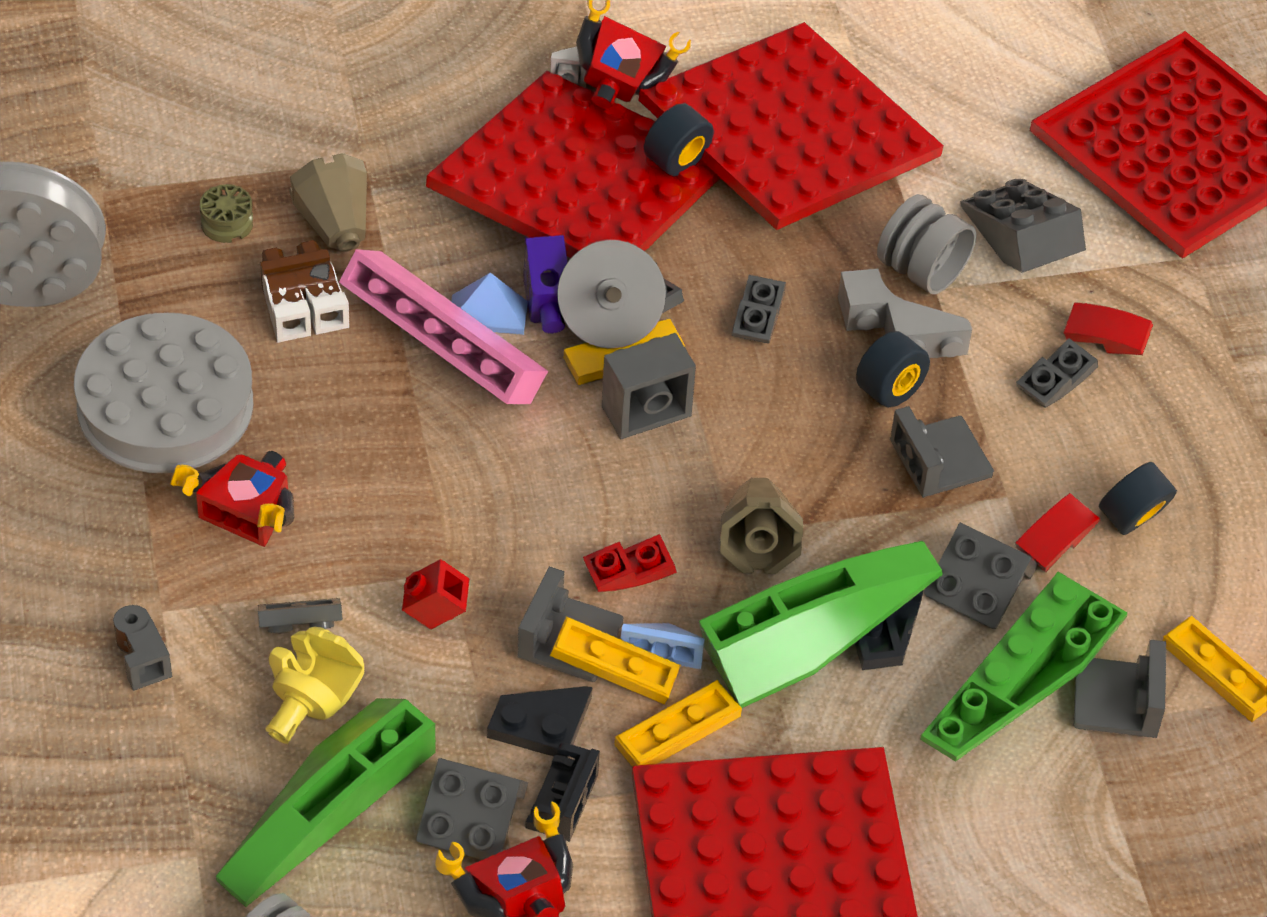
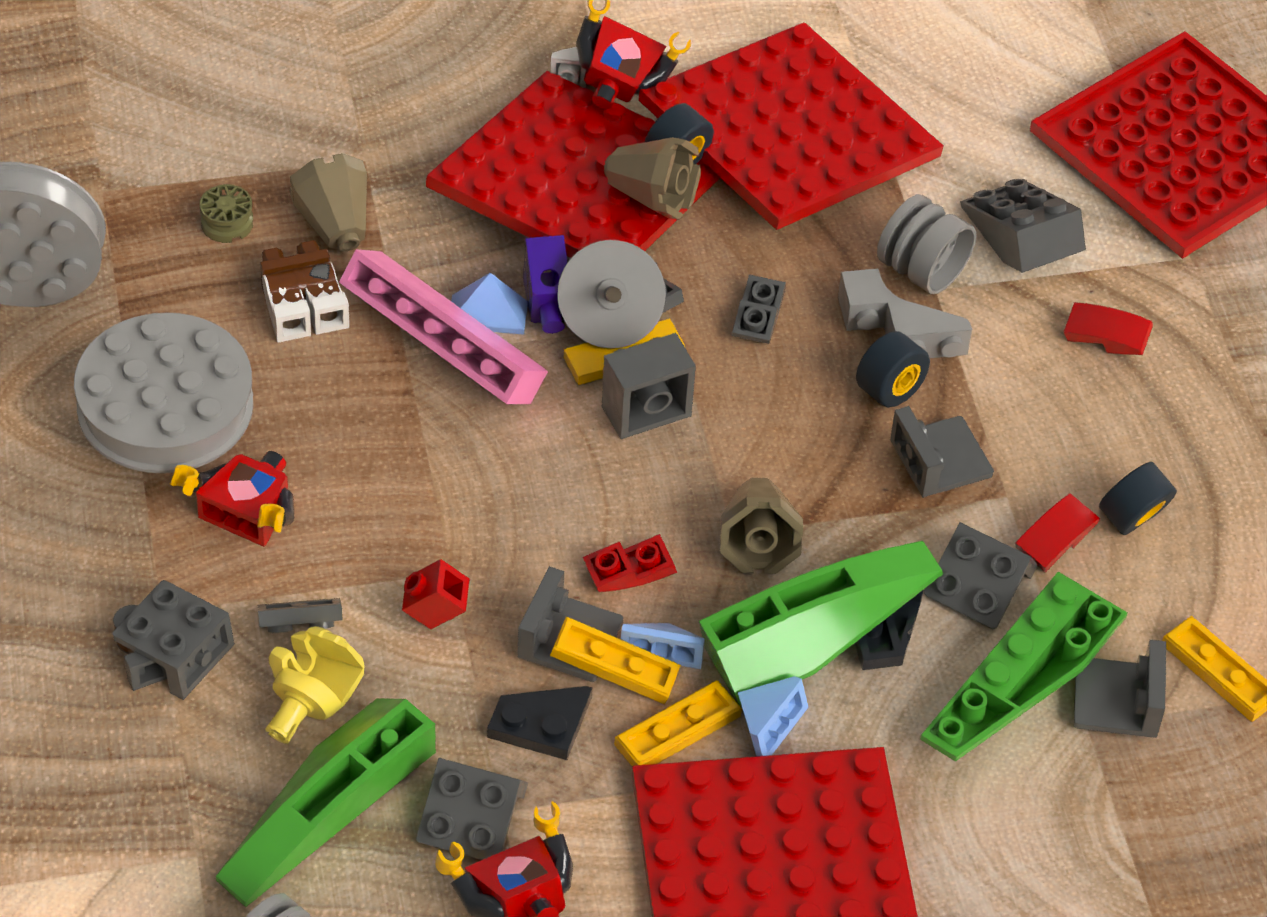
black hinge [525,743,600,842] -> none
dark grey slope [1016,338,1098,408] -> none
none -> dark grey bracket [112,580,235,700]
none -> dark tan cone [604,137,701,220]
none -> light blue slope [738,676,809,756]

